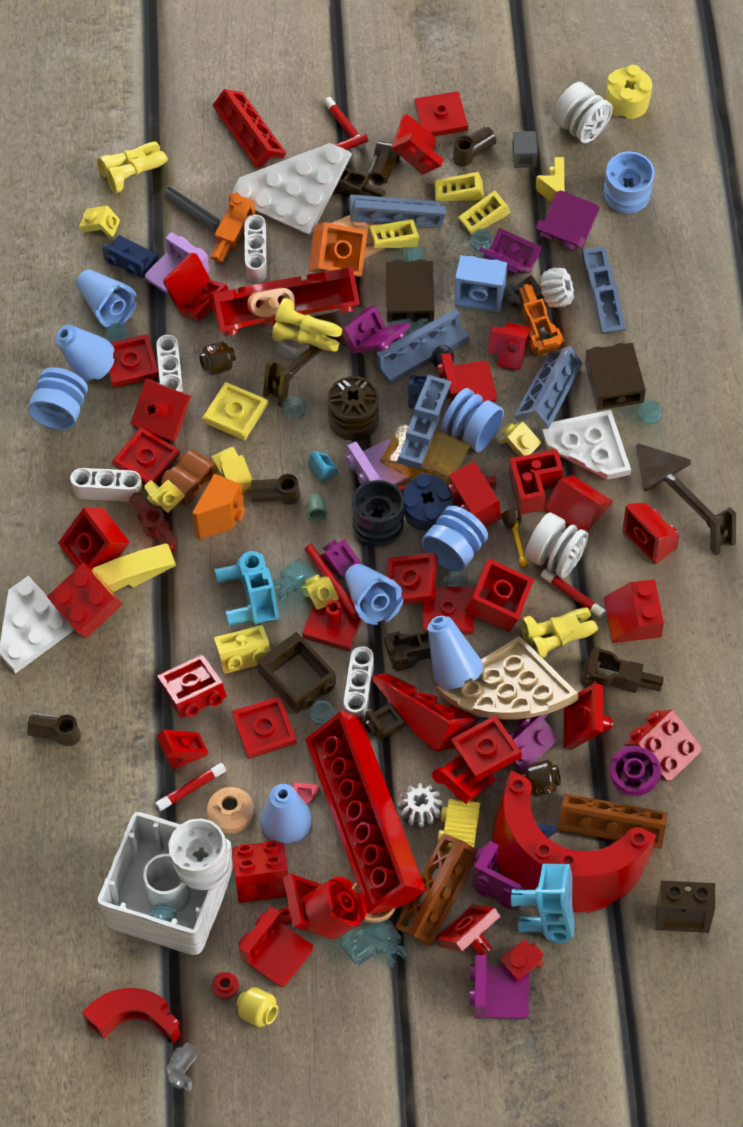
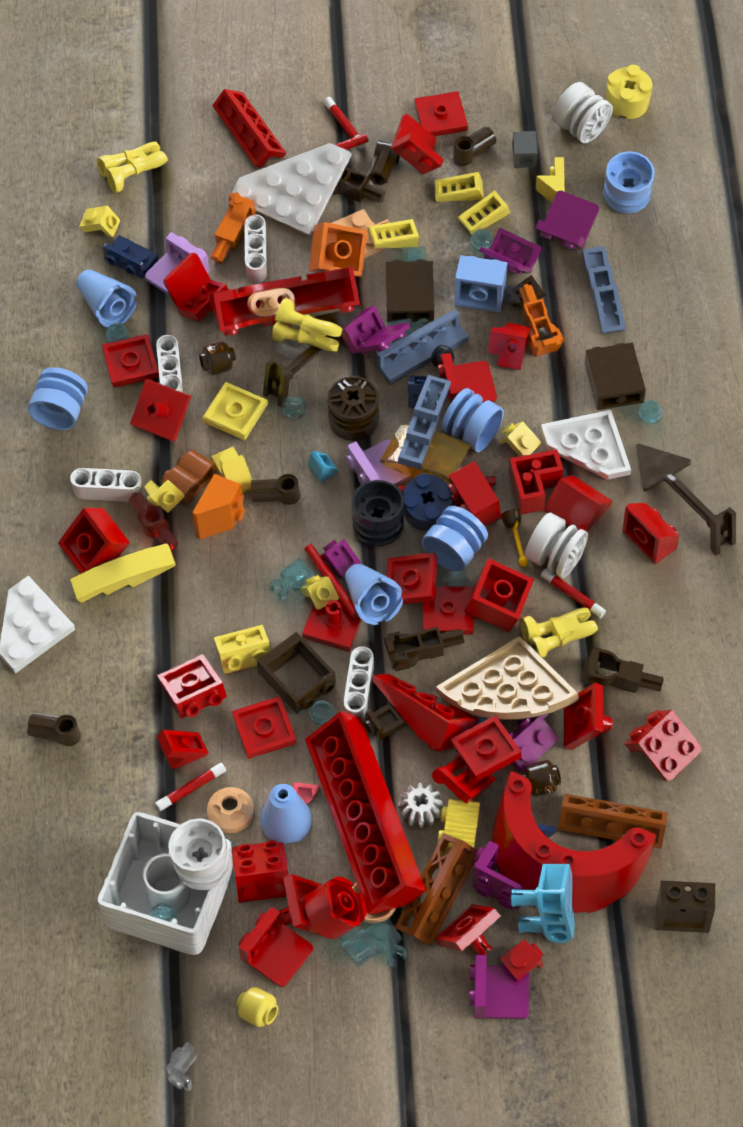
red brick [47,563,123,638] -> none
light blue cone [55,325,115,382] -> none
red arch [82,988,181,1043] -> none
red plate [112,427,180,485] -> none
dark grey axle [164,186,220,231] -> none
red plate [212,972,239,999] -> none
medium azure piece [214,551,279,627] -> none
sand green hose [306,494,327,521] -> none
sand blue fence [349,195,446,228] -> none
light blue cone [428,616,483,689] -> none
sand blue fence [514,346,583,430] -> none
white gear [540,268,574,308] -> none
red slope [603,579,664,643] -> none
magenta cone [608,746,661,796] -> none

